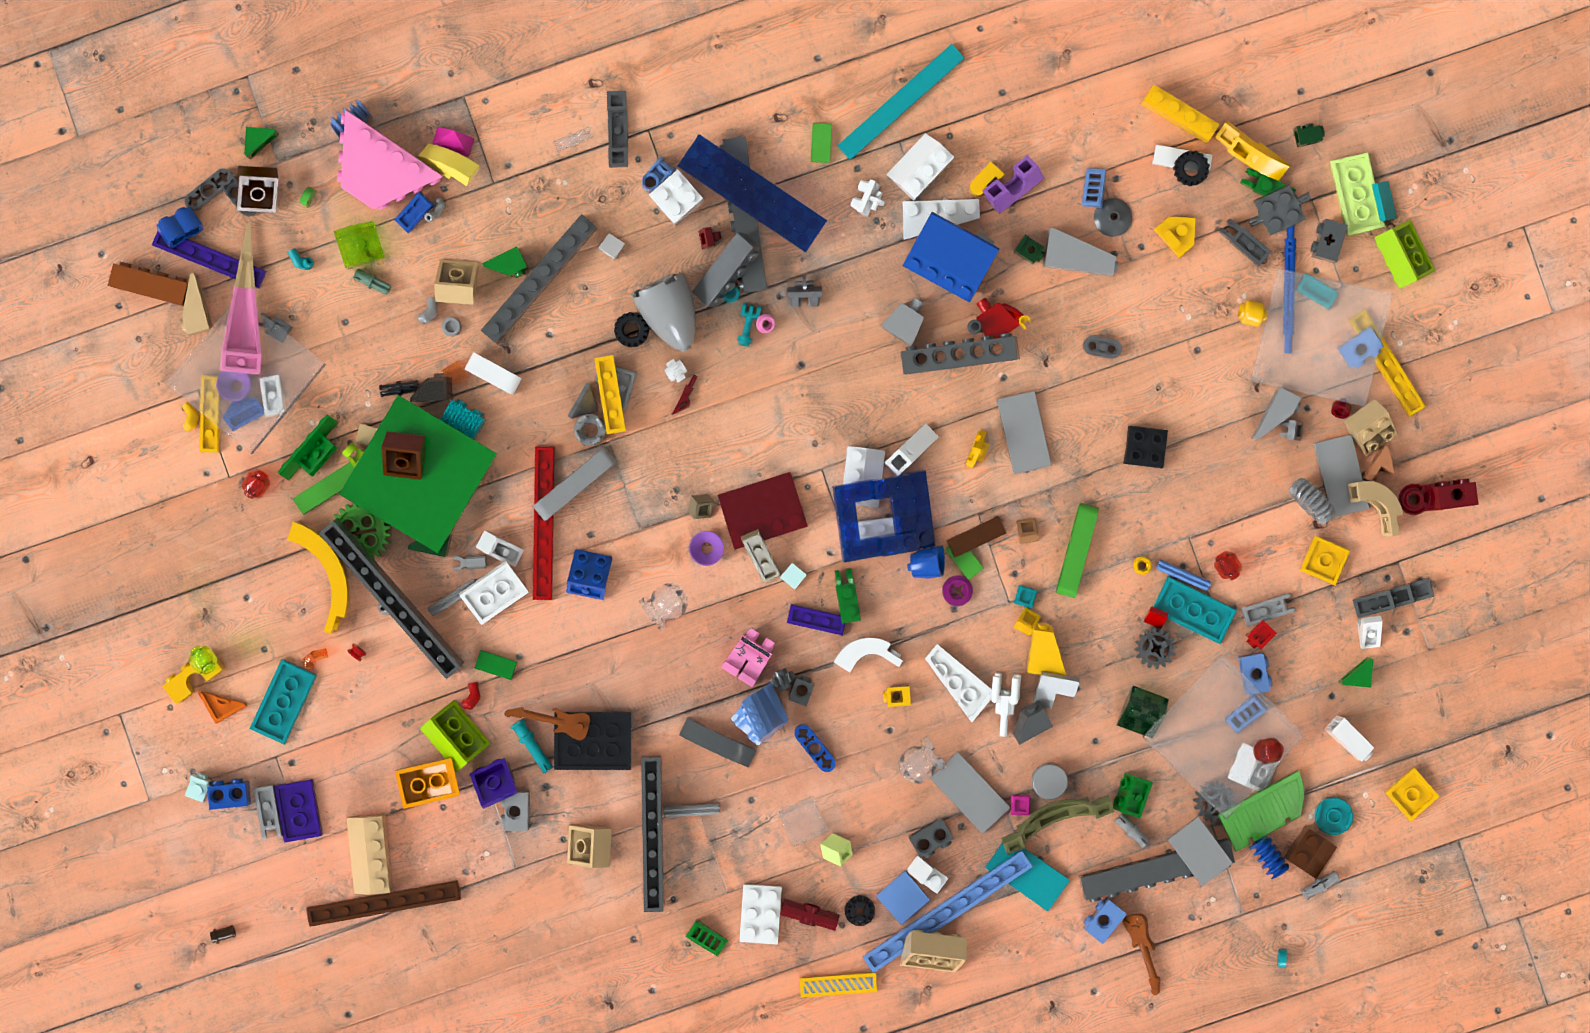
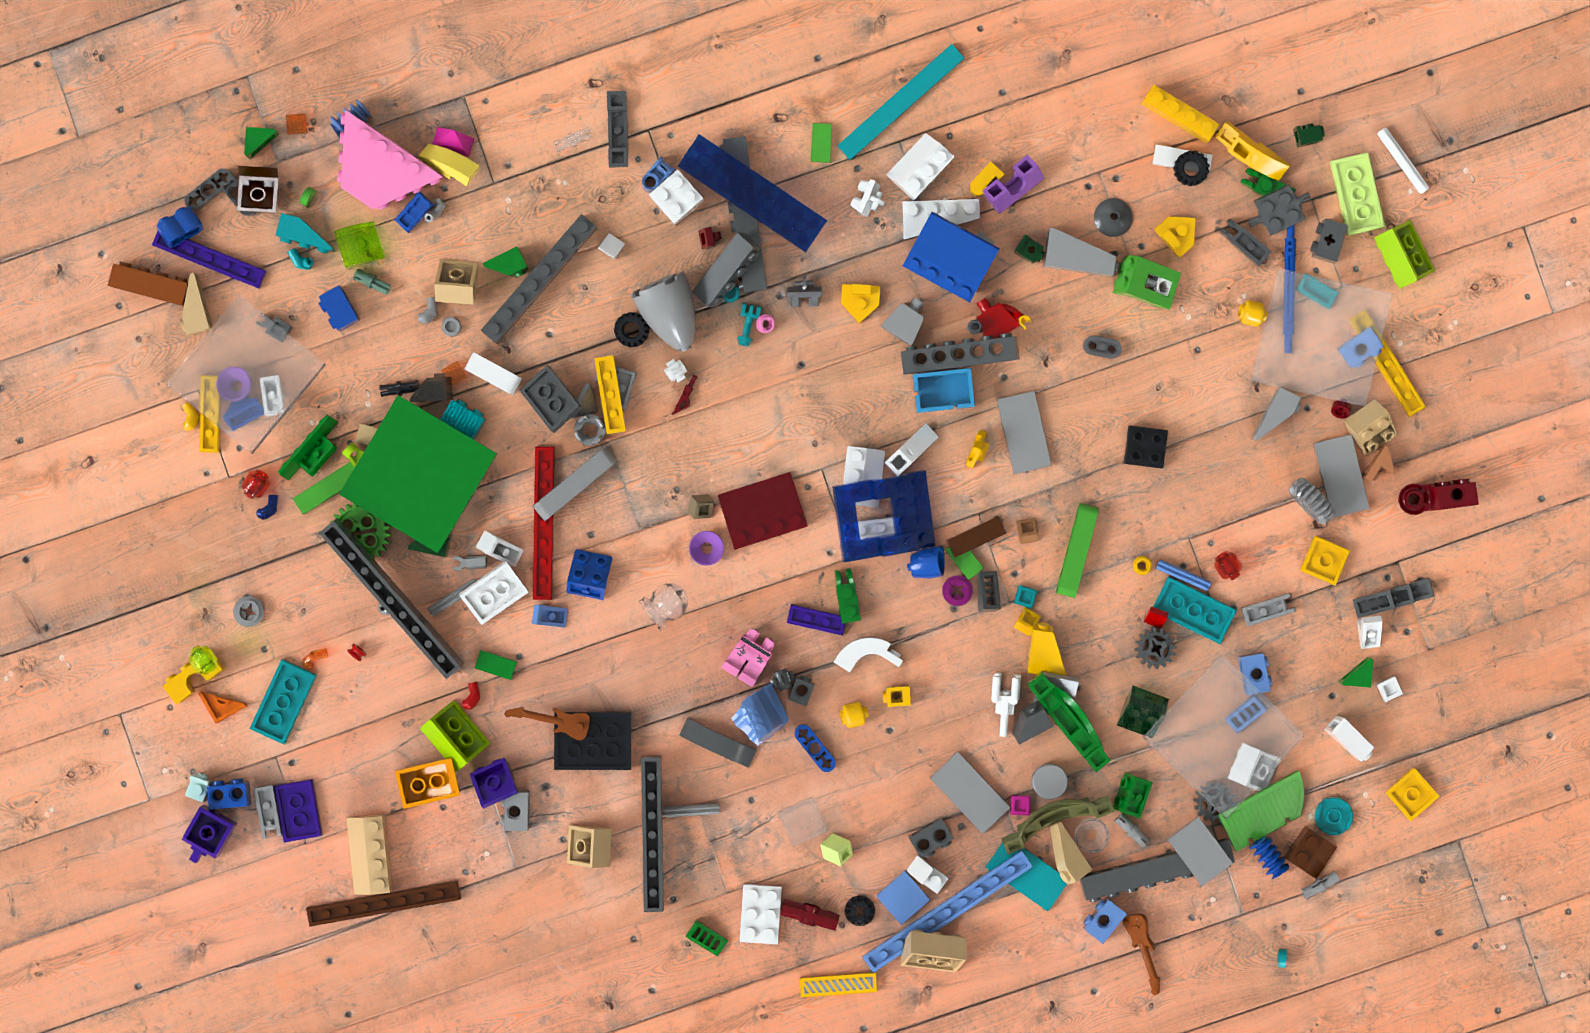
dark brown pin [210,925,236,944] -> none
bright pink plate [220,223,262,375] -> none
yellow arch [287,522,350,634] -> none
reddish brown slope [382,431,426,480] -> none
teal pin [510,718,553,774] -> none
tile [741,529,781,583] -> none
light aqua tile [780,563,807,590] -> none
clear tile [898,736,948,784] -> none
white wing [925,644,992,722] -> none
medium blue slope [1082,168,1106,208] -> none
red bracket [1245,620,1277,650] -> none
clear red head [1253,737,1284,764] -> none
flat silver tile [1280,420,1303,441] -> none
tan arch [1348,481,1403,537] -> none
teal tile [1372,181,1397,222] -> none
none -> dark purple hinge [182,804,237,863]
none -> light grey gear [233,596,264,627]
none -> clear blue arm [256,495,278,520]
none -> teal slope [275,213,335,254]
none -> clear orange tile [286,113,307,135]
none -> blue brick [319,285,360,331]
none -> dark grey plate [519,365,582,433]
none -> medium blue slope [532,604,568,628]
none -> yellow head [839,701,869,728]
none -> yellow plate [841,284,880,323]
none -> dark azure piece [912,368,975,413]
none -> dark grey slope [978,571,1001,612]
none -> green piece [1027,672,1111,772]
none -> tan slope [1049,822,1092,885]
none -> clear piece [1074,818,1110,853]
none -> bright green brick [1113,255,1181,310]
none -> white plate [1376,676,1403,702]
none -> white axle [1377,127,1429,194]

